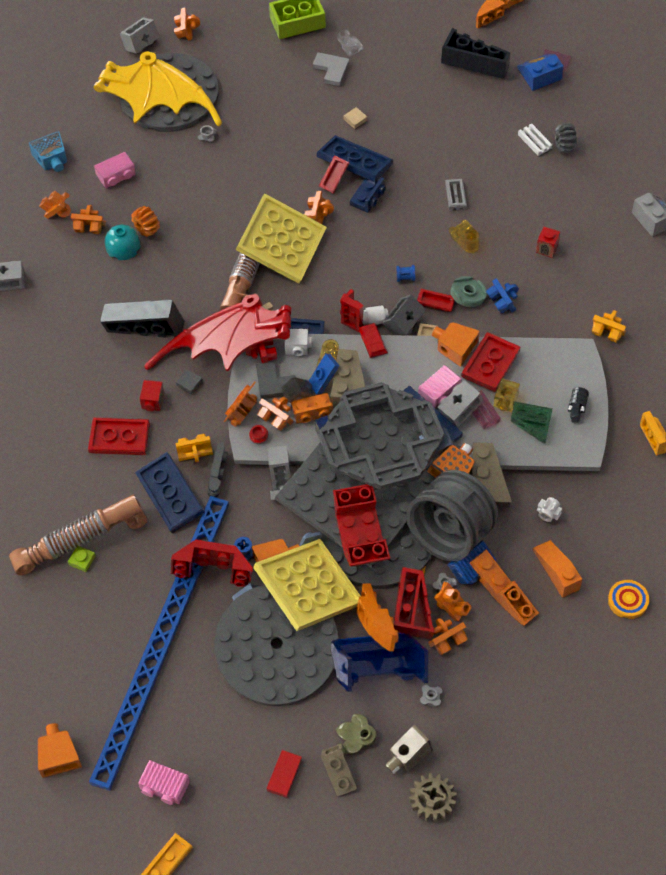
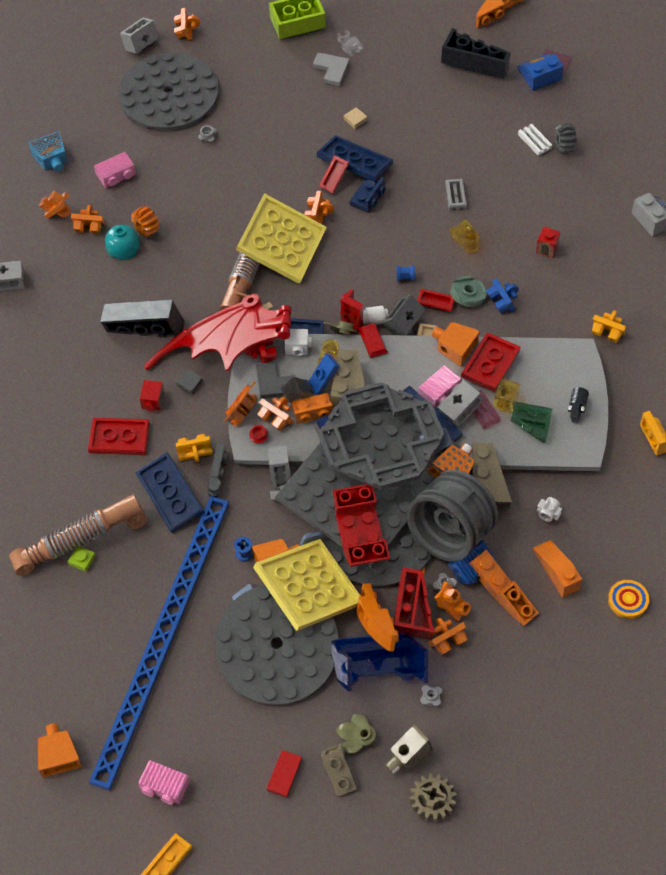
yellow animal [93,51,222,126] -> none
red slope [170,540,253,587] -> none
none -> olive plate [323,321,358,335]

